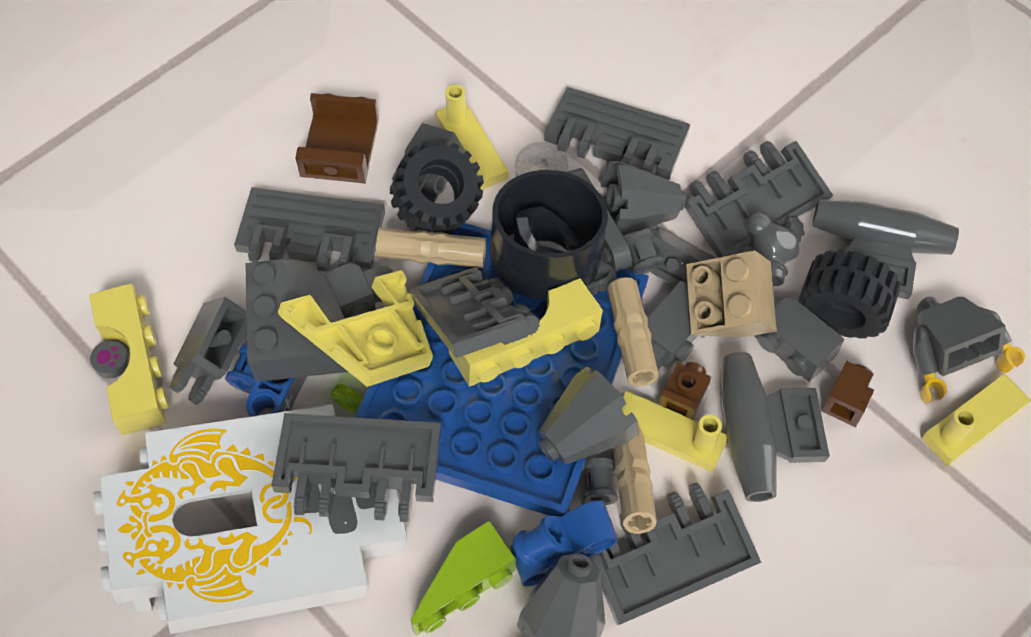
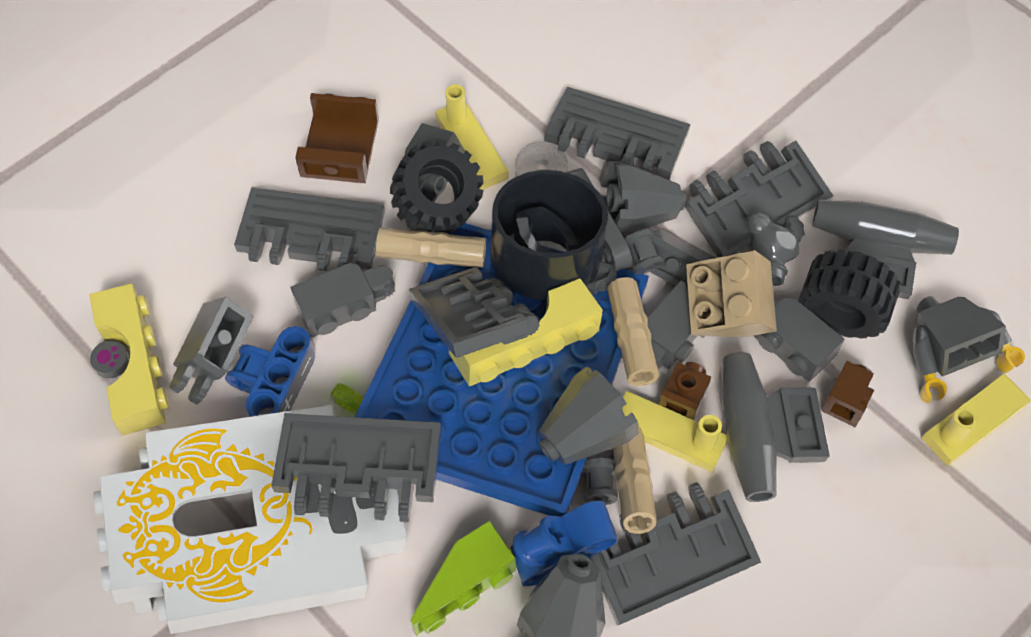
dark grey wedge [245,259,348,382] -> none
light yellow wing [278,270,433,387] -> none

